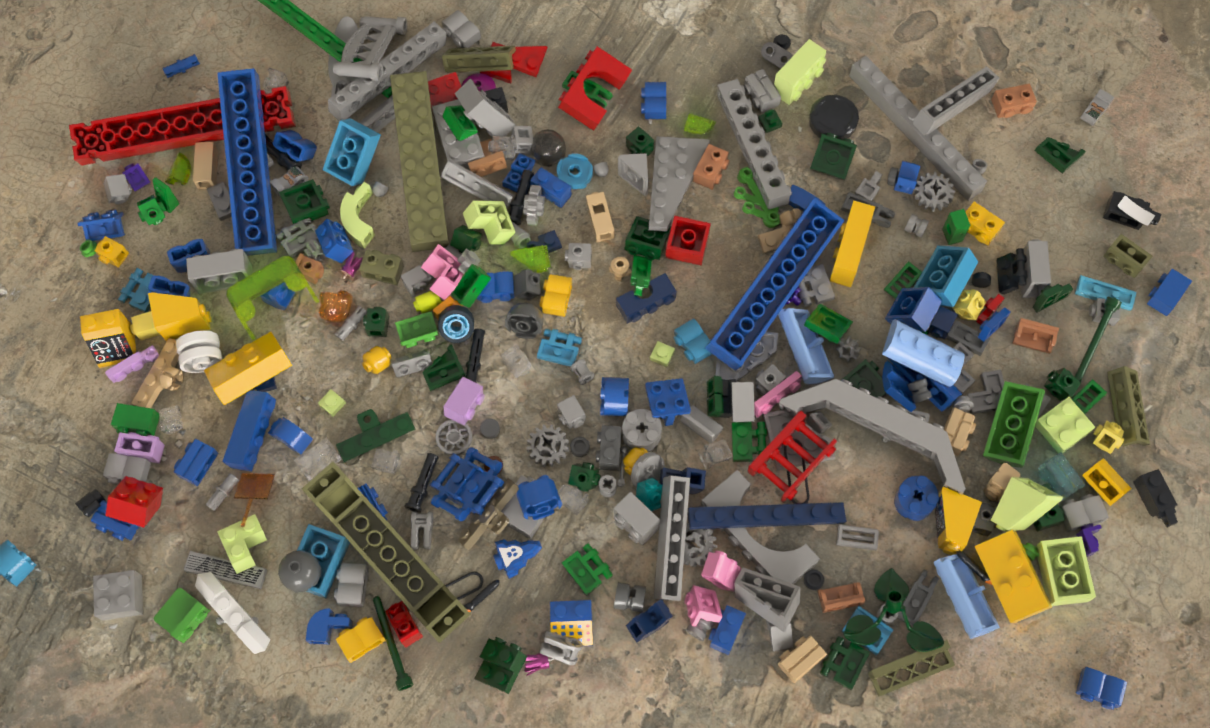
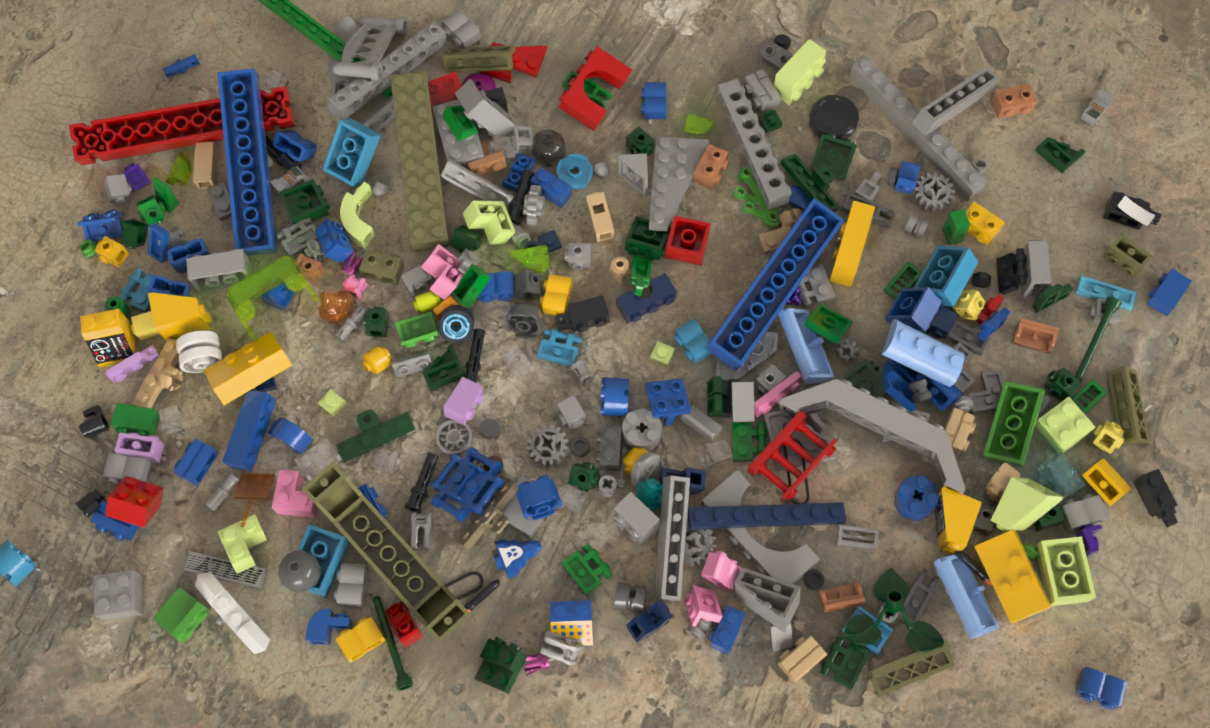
none -> black piece [79,405,109,438]
none -> green brick [105,296,130,318]
none -> dark green brick [121,218,149,249]
none -> blue piece [148,223,190,263]
none -> bright pink brick [272,469,318,518]
none -> bright pink brick [343,274,368,298]
none -> black hinge [555,295,609,332]
none -> dark green plate [780,154,840,213]

